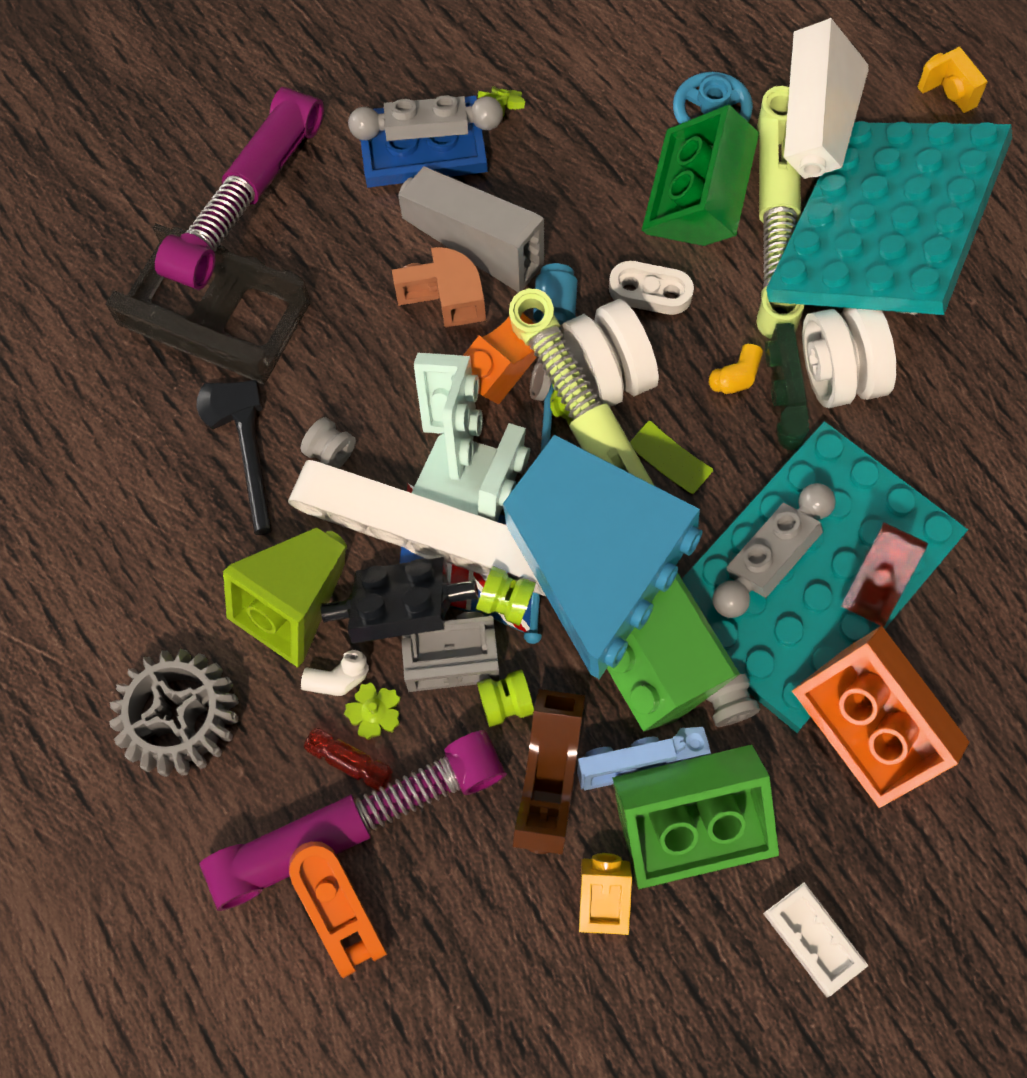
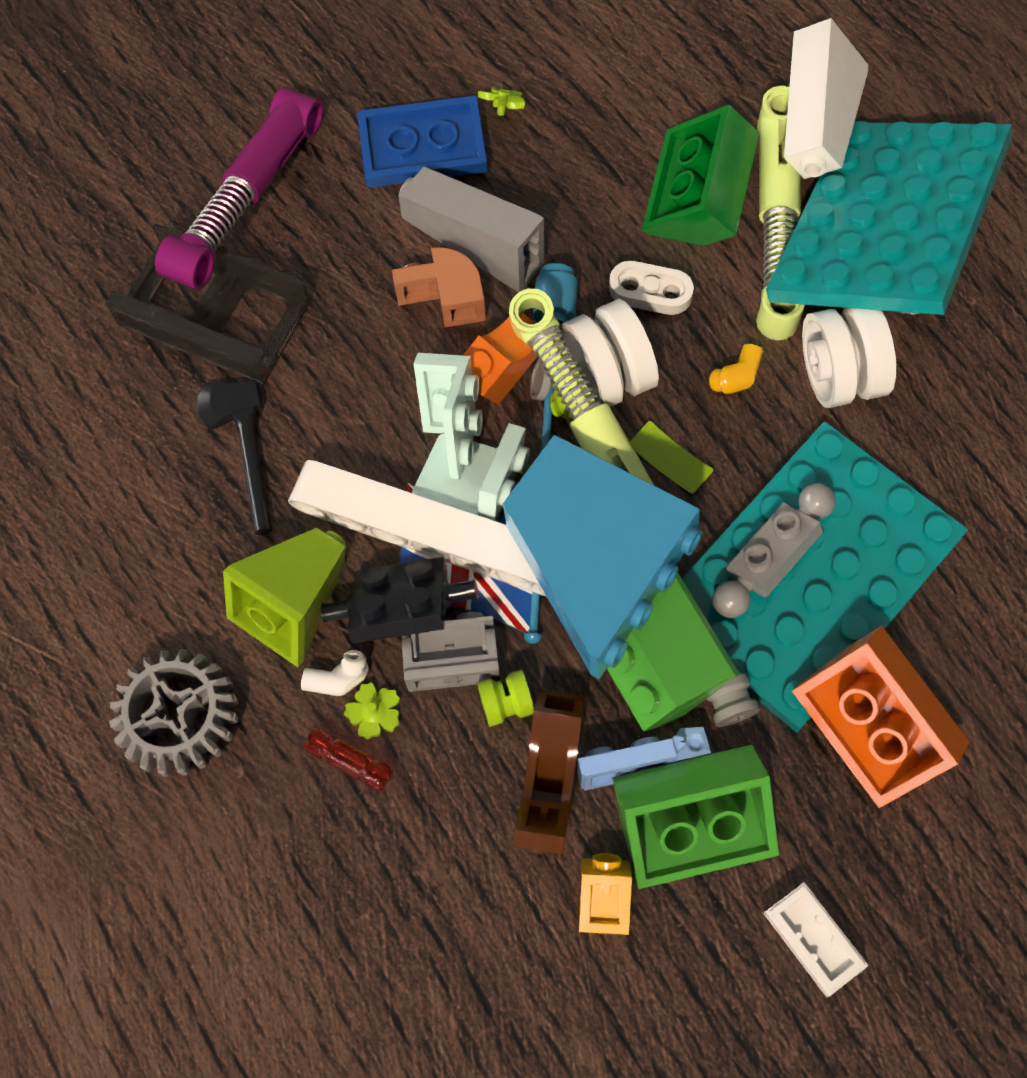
magenta piece [199,730,507,911] -> none
orange plate [289,841,387,978] -> none
light grey wheel [300,417,356,469] -> none
light grey plate [348,96,503,141] -> none
lime wheel [476,566,536,626] -> none
dark azure piece [673,72,753,124] -> none
clear green hinge [765,323,810,452] -> none
clear red slope [841,522,928,627] -> none
yellow bracket [918,47,988,113] -> none

